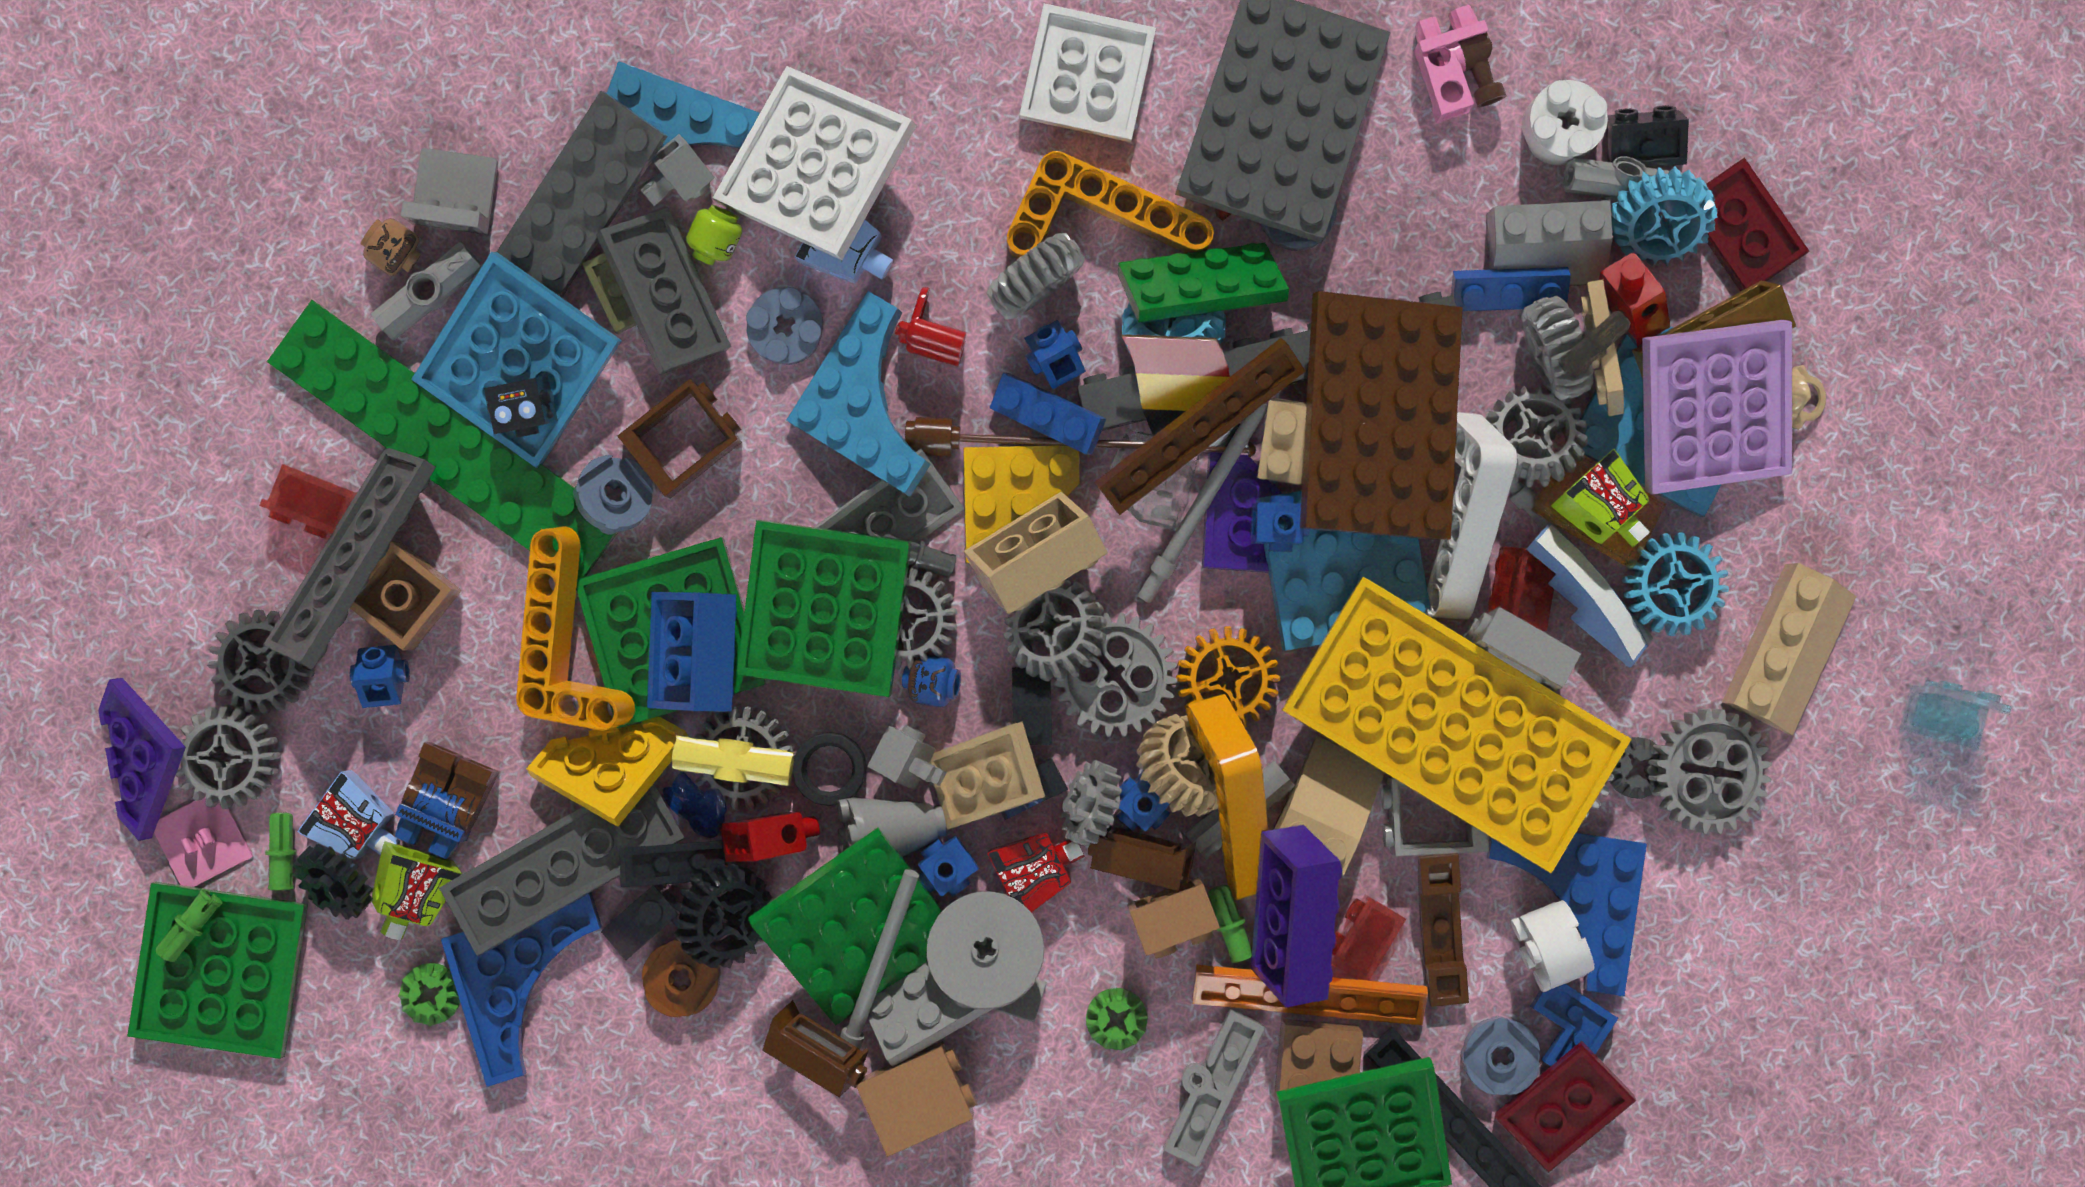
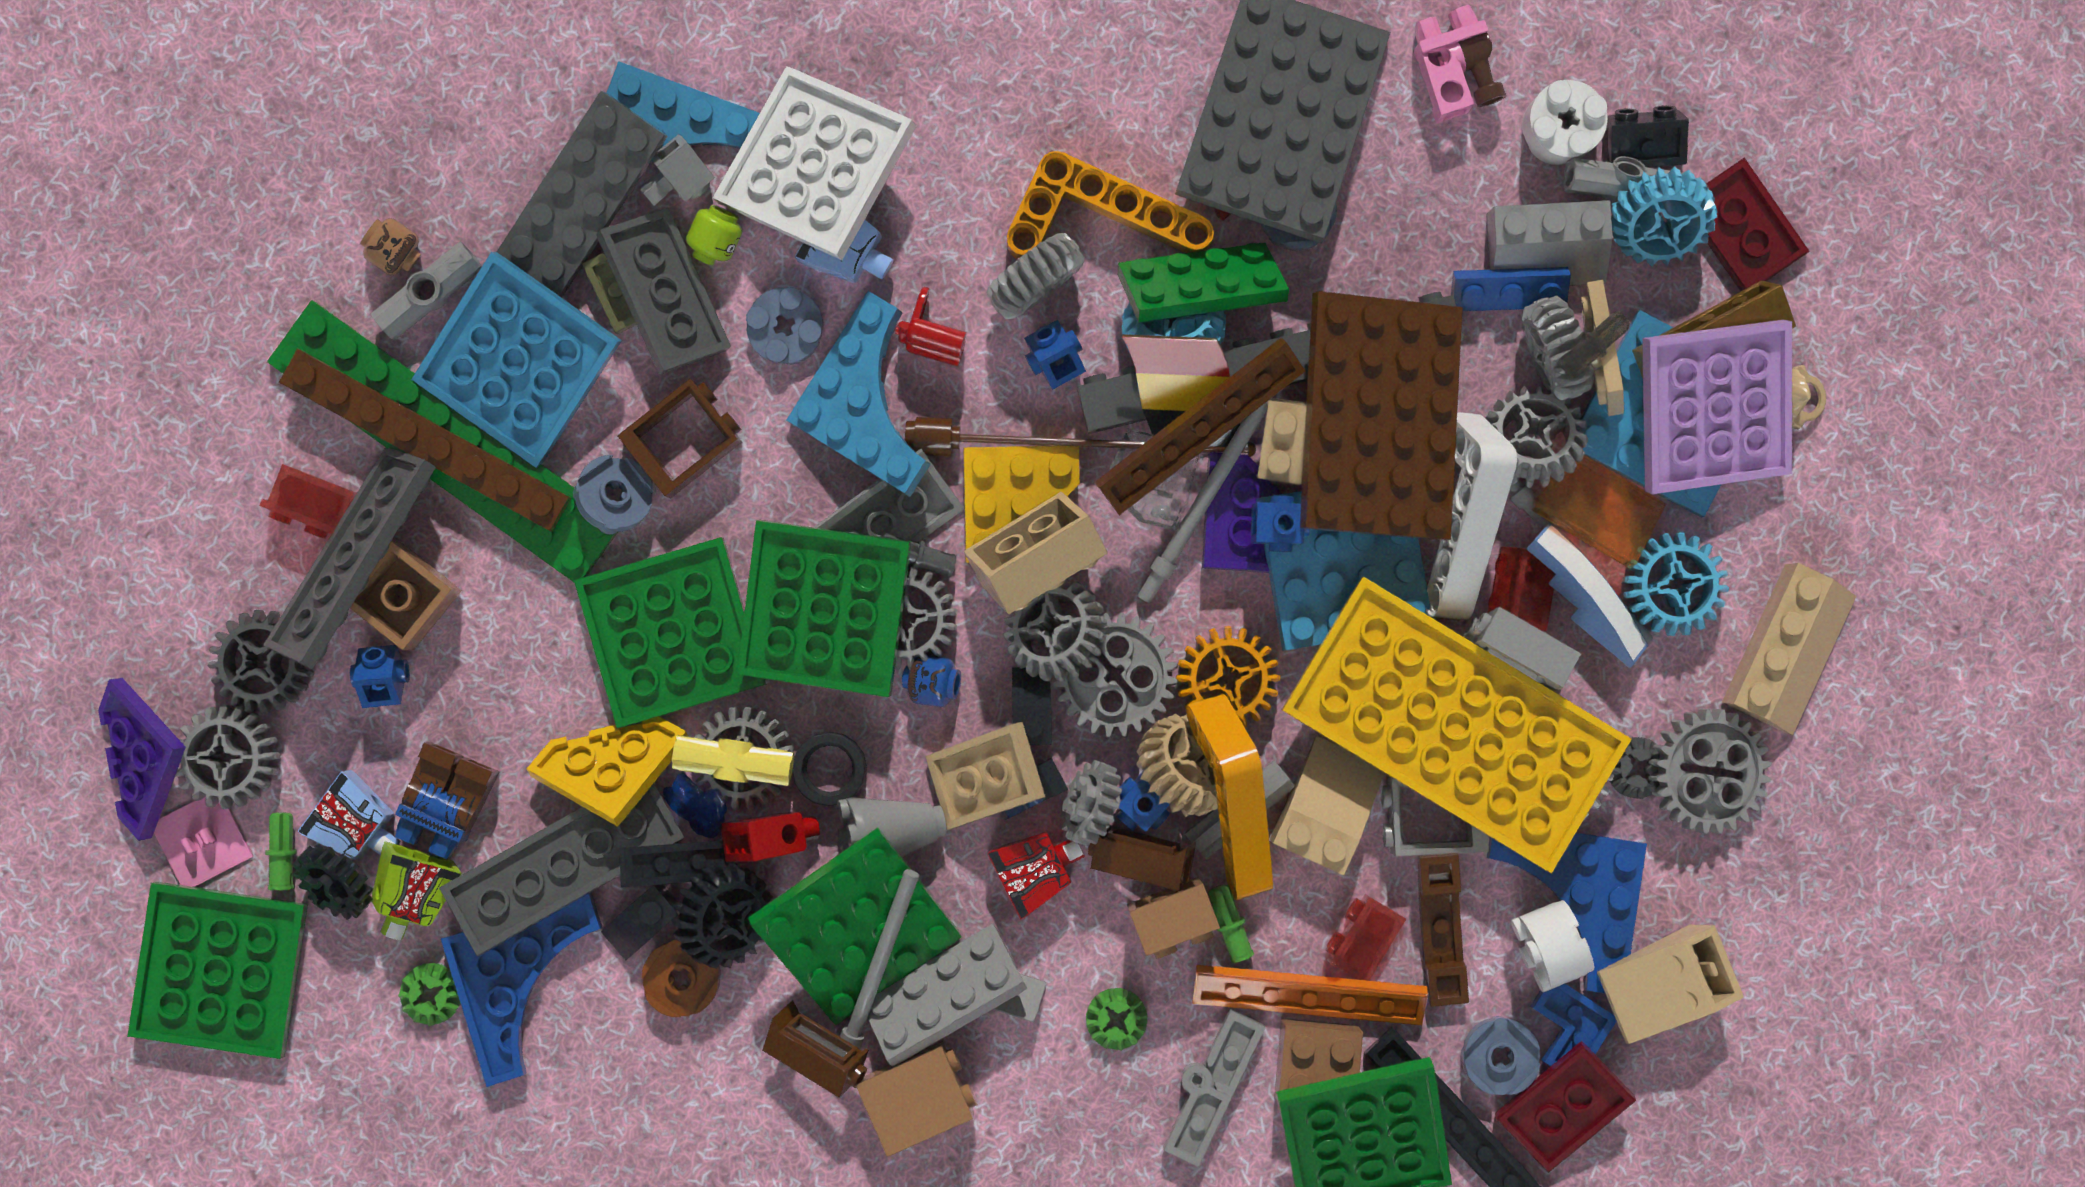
bright green axle [156,888,223,962] -> none
light grey bracket [401,148,498,235] -> none
black head [484,375,558,438] -> none
light orange beam [516,526,635,730] -> none
blue slope [647,592,737,712] -> none
light grey brick [867,725,947,790] -> none
blue brick [918,835,979,897] -> none
light grey piece [927,892,1044,1010] -> none
blue plate [990,373,1106,455] -> none
white plate [1019,3,1156,142] -> none
dark purple brick [1251,825,1342,1007] -> none
torso [1551,449,1650,548] -> none
red torso [1599,253,1670,347] -> none
clear light blue bracket [1899,680,2012,750] -> none
none -> reddish brown plate [279,349,571,531]
none -> tan slope [1597,924,1744,1044]

